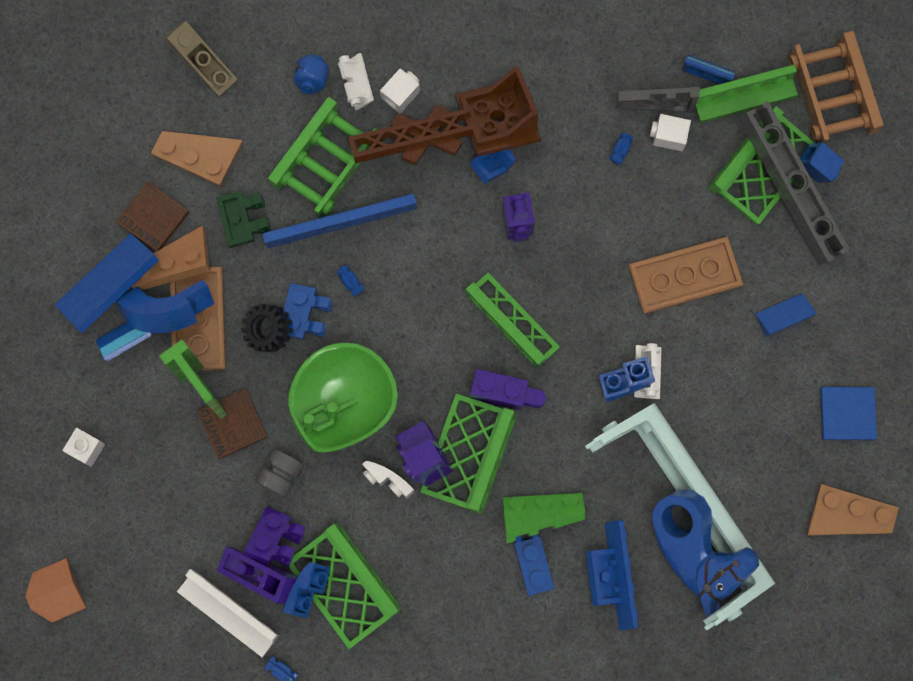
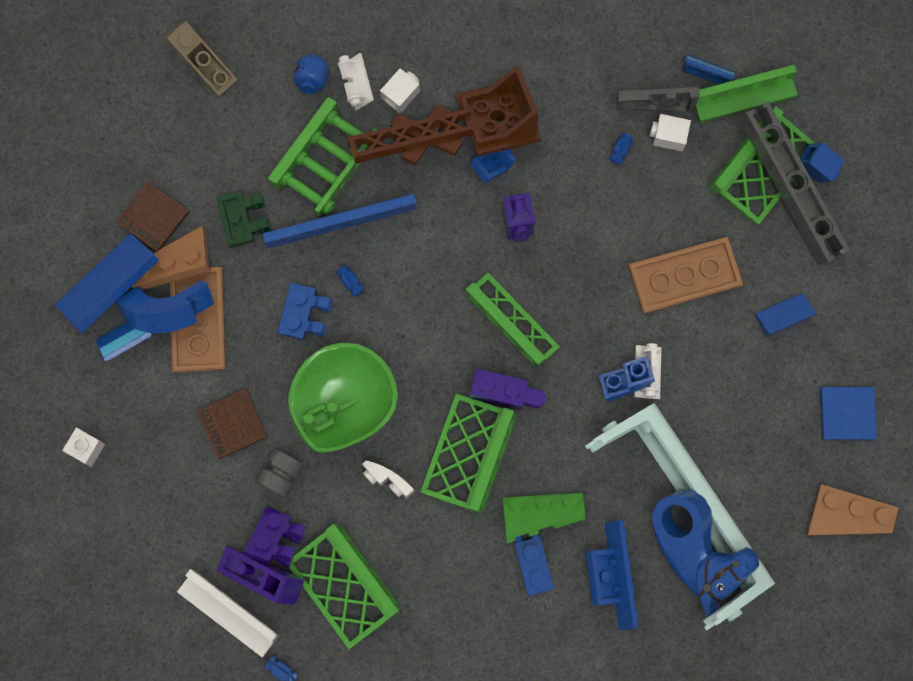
nougat slope [26,558,87,623] -> none
medium nougat wing [151,131,243,187] -> none
bright green fence [159,340,228,419] -> none
black tyre [241,304,293,352] -> none
blue slope [283,562,330,618] -> none
dark purple brick [396,421,453,487] -> none
medium nougat fence [788,31,884,145] -> none

